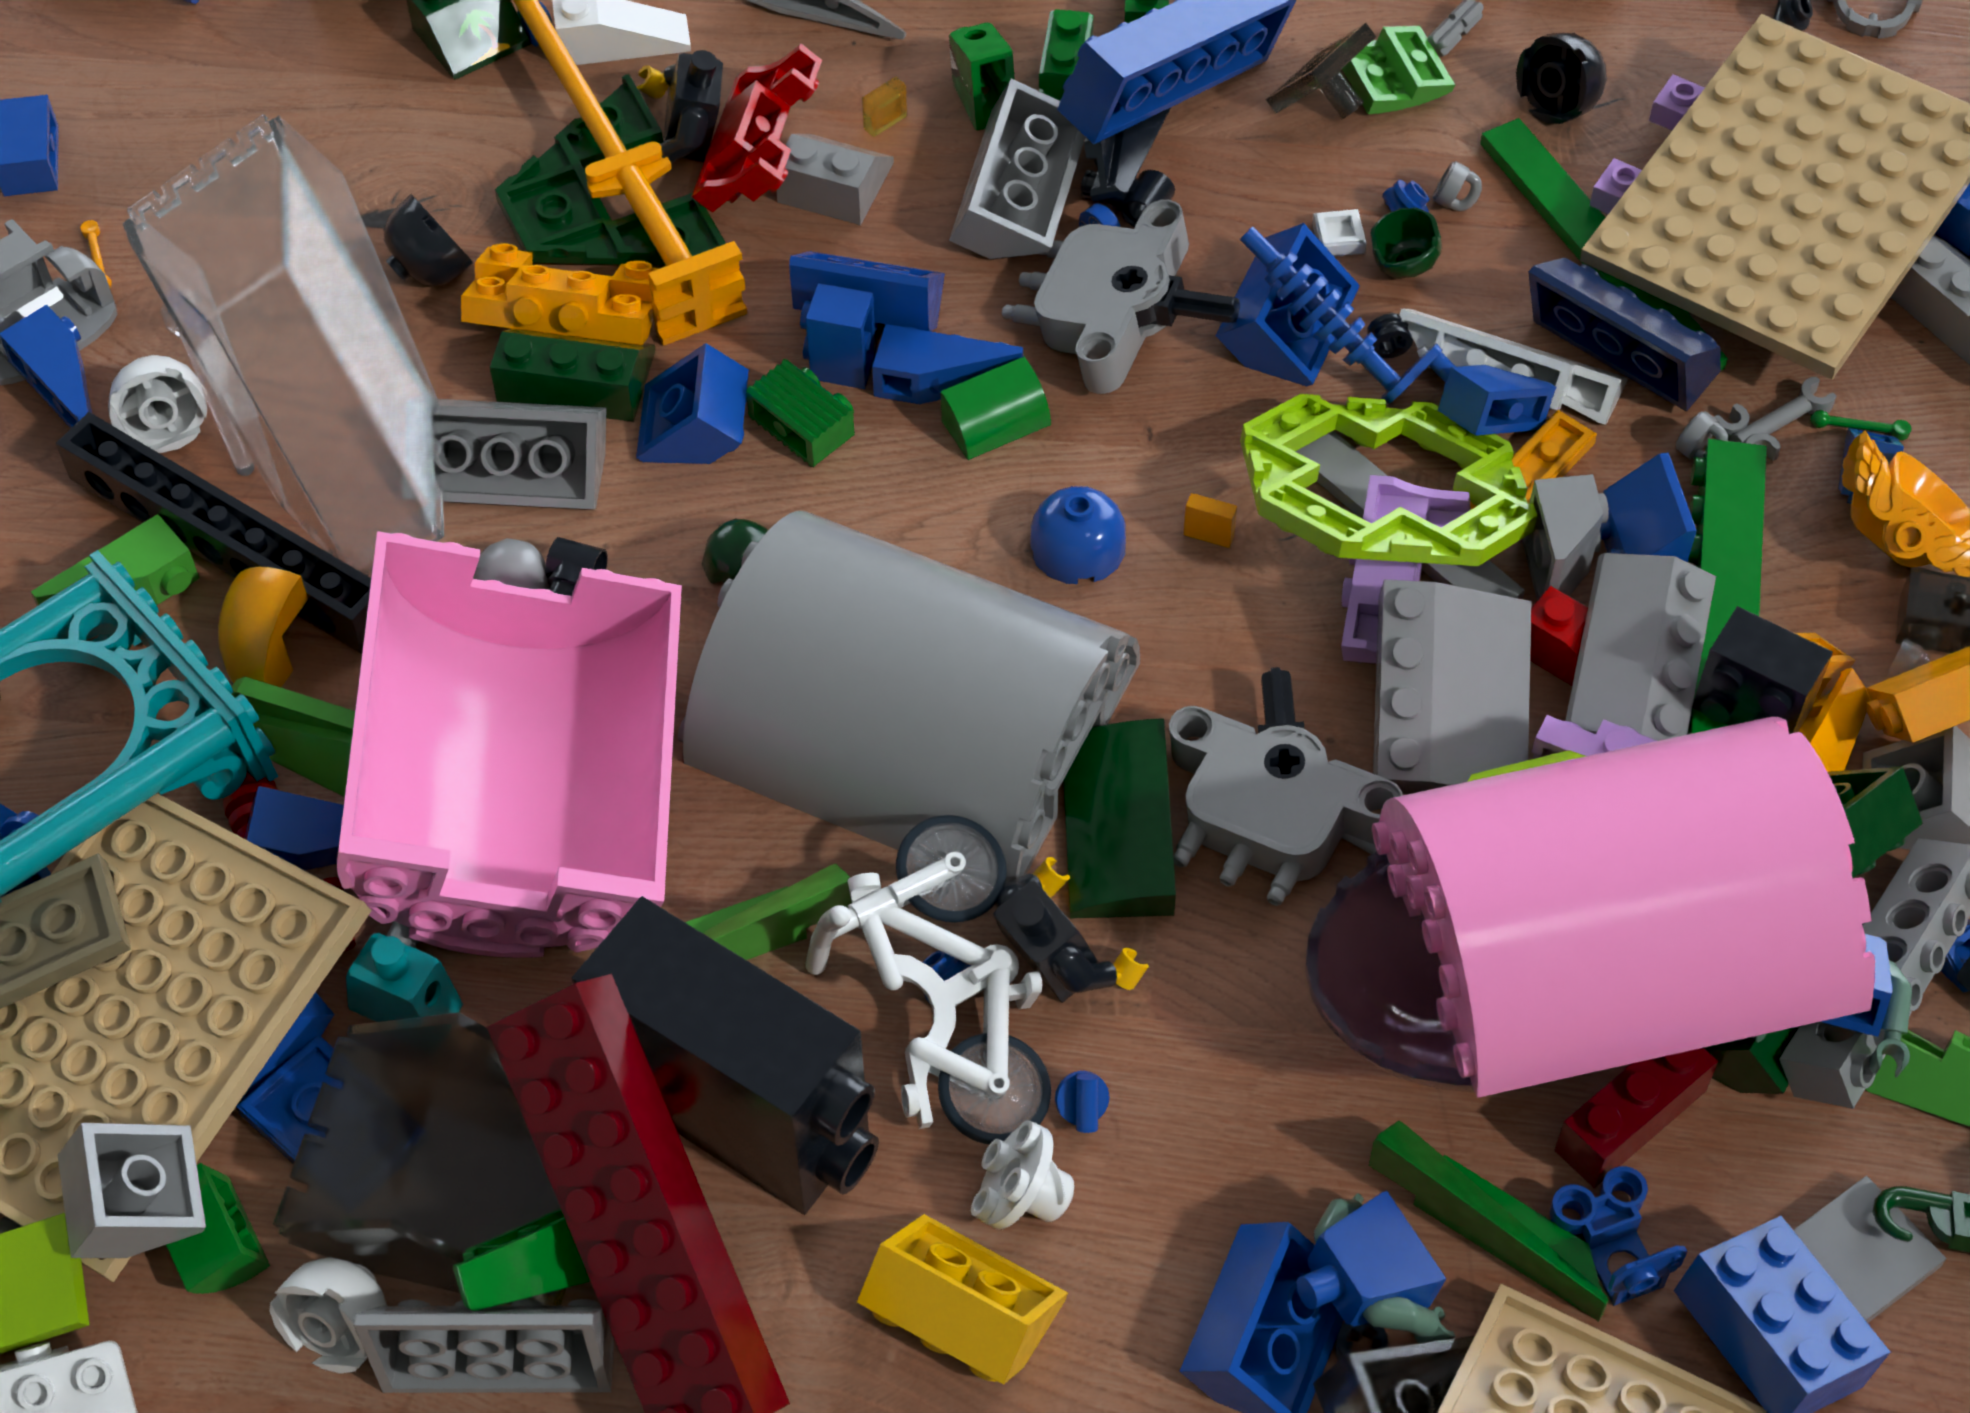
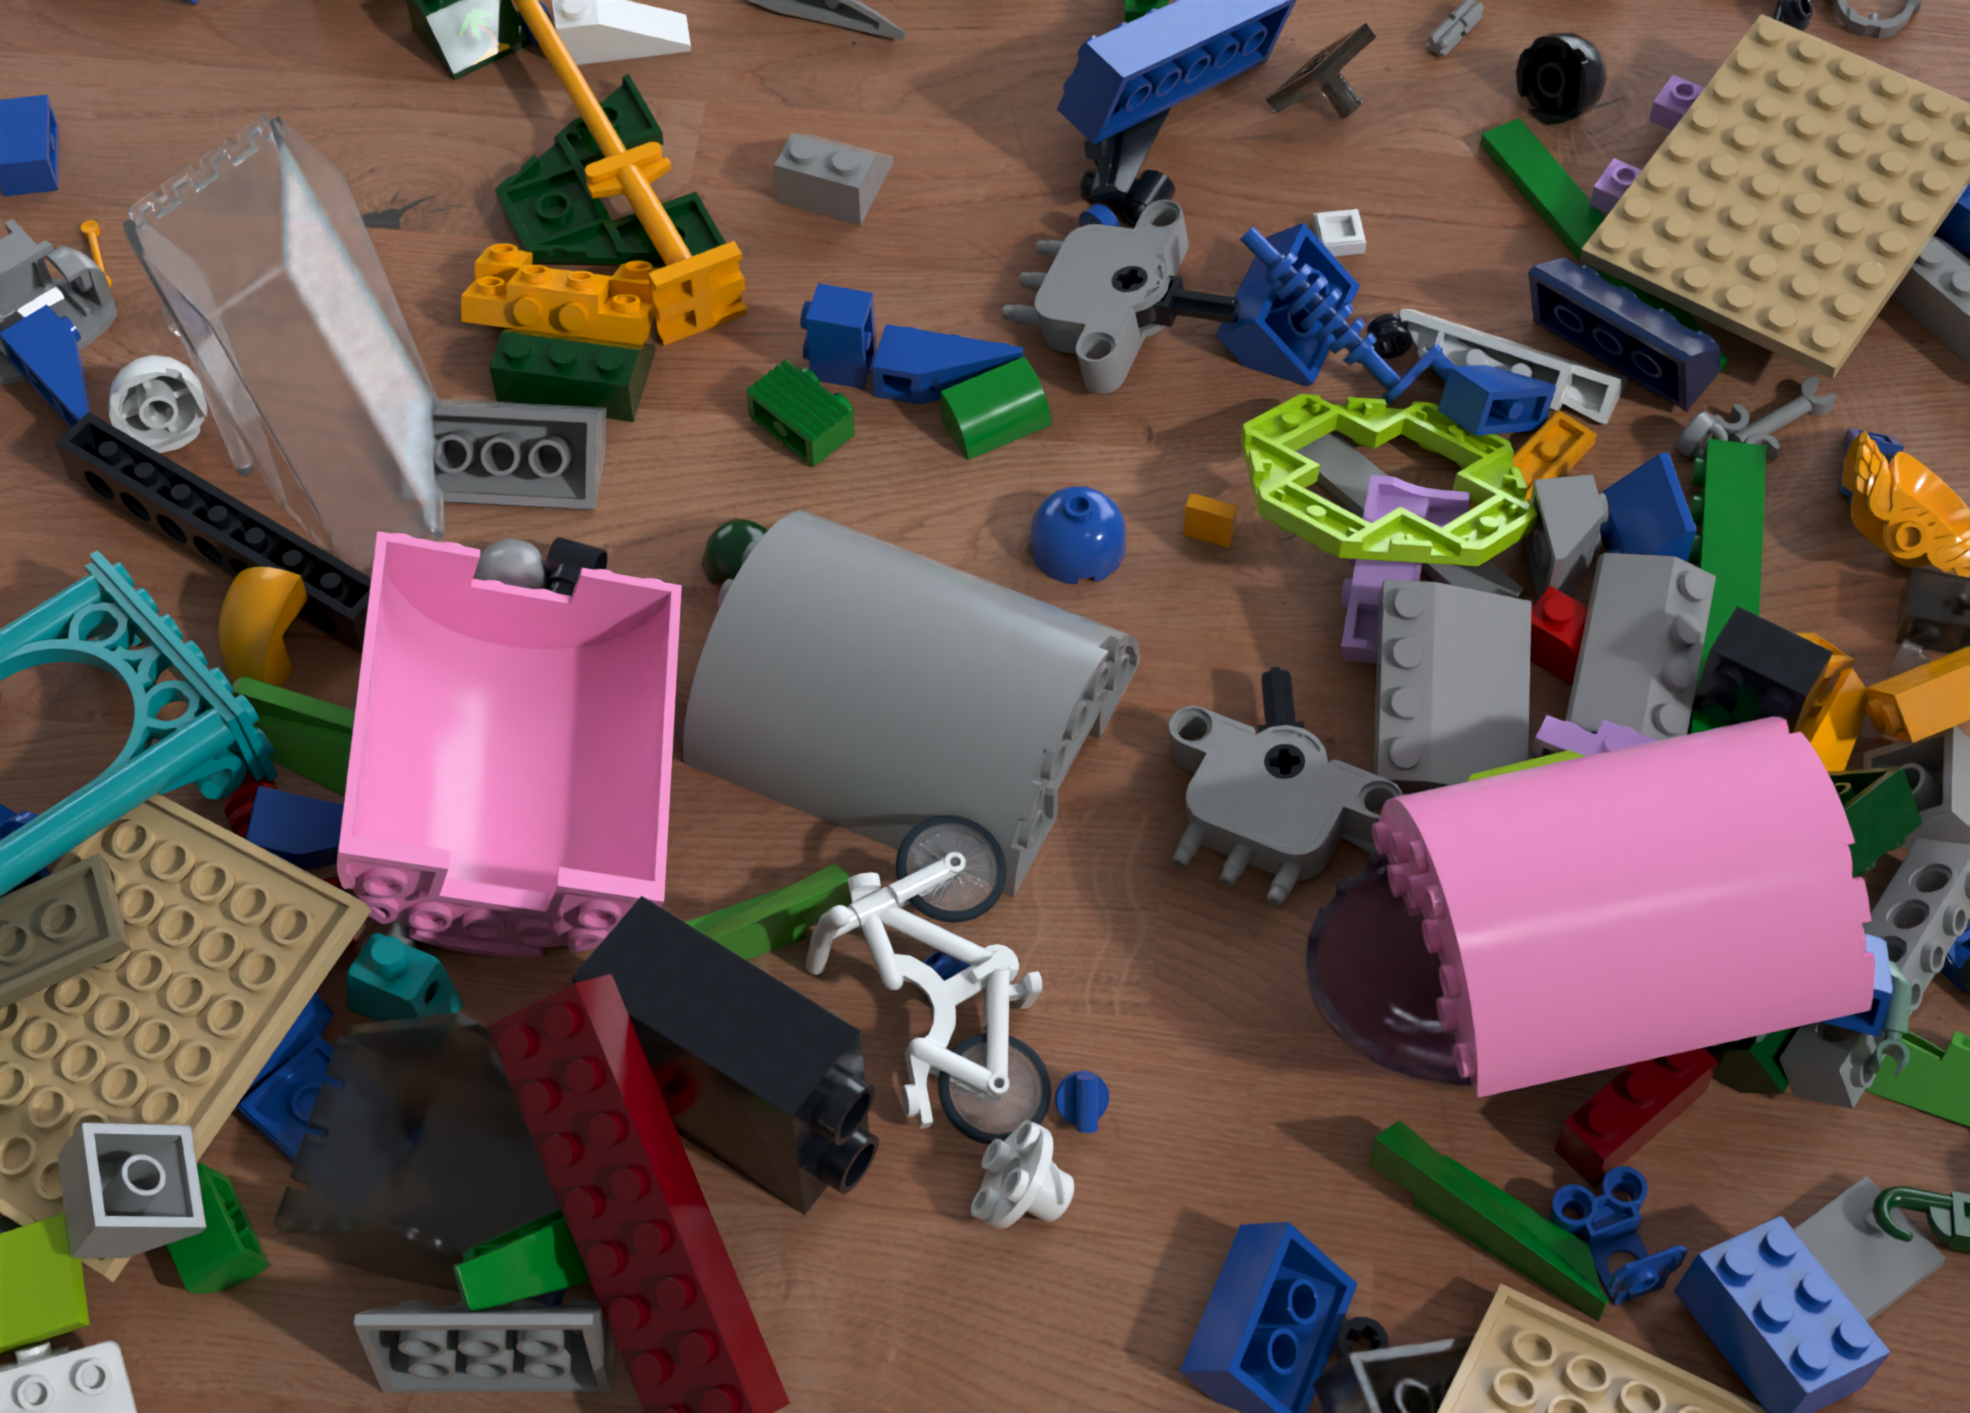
bright green slope [31,514,200,606] -> none
white cylinder [269,1257,387,1374] -> none
black cylinder [384,194,474,286] -> none
blue slope [636,343,749,464] -> none
black torso [637,50,723,163] -> none
red bracket [691,44,822,213] -> none
blue slope [789,251,945,331] -> none
yellow slope [857,1214,1068,1385] -> none
clear yellow tile [862,76,907,137] -> none
green torso [949,23,1015,131] -> none
light grey slope [949,78,1085,259] -> none
black torso [993,857,1149,1003] -> none
green brick [1039,9,1094,101] -> none
dark green slope [1063,718,1176,919] -> none
blue torso [1296,1191,1455,1352] -> none
bright green slope [1334,26,1455,114] -> none
dark green hair [1370,208,1442,279] -> none
blue plate [1382,180,1430,213] -> none
light grey tile [1433,161,1482,212] -> none
green hinge [1810,410,1912,440] -> none

